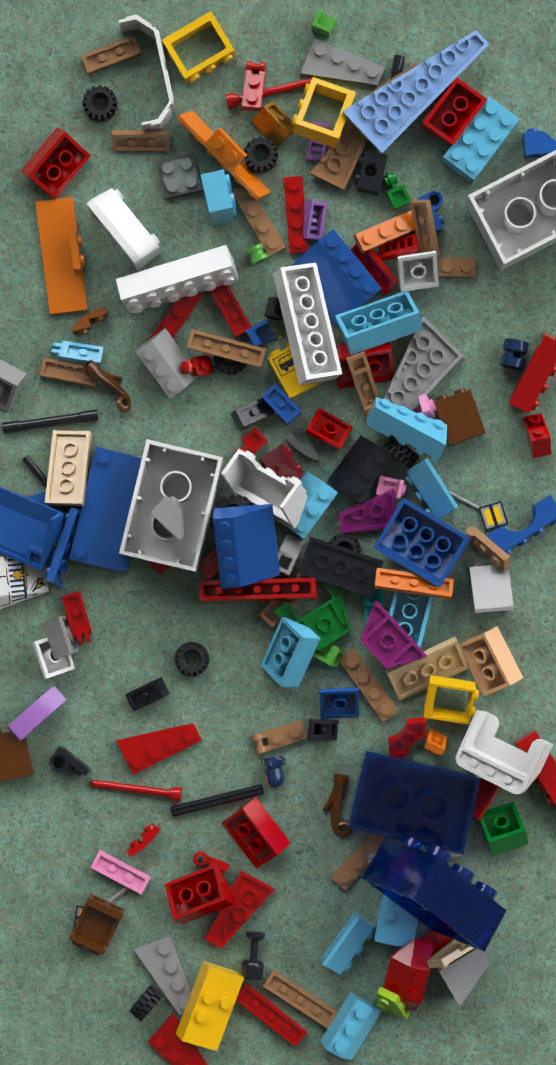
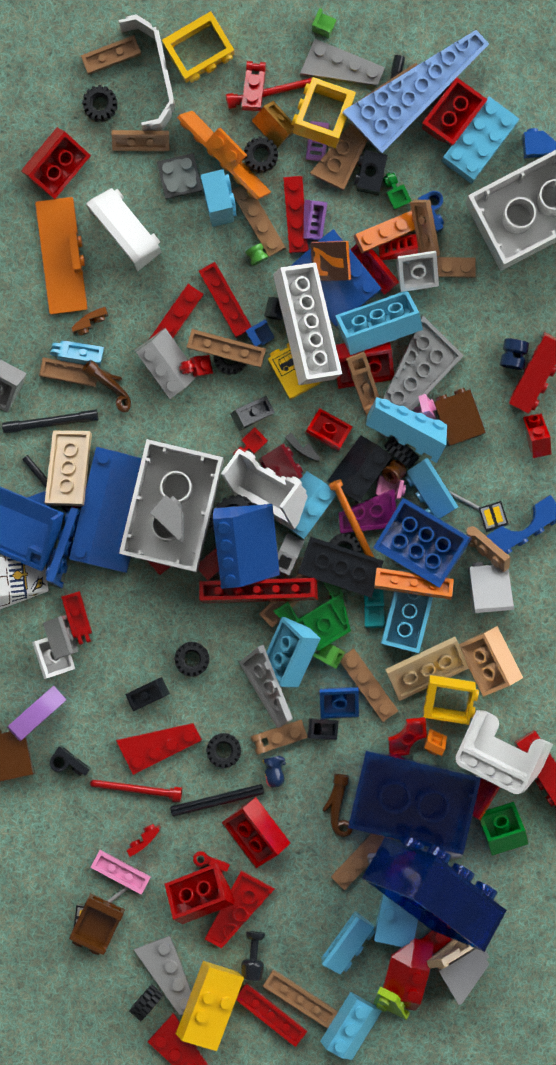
white brick [116,245,239,313] -> none
blue plate [261,383,302,426] -> none
magenta wing [360,600,427,669] -> none
none -> black tyre [206,733,241,768]
none -> light grey wing [239,645,293,728]
none -> reddish brown tile [310,241,351,281]
none -> orange bar [329,480,375,558]
none -> reddish brown wheel [382,460,407,484]

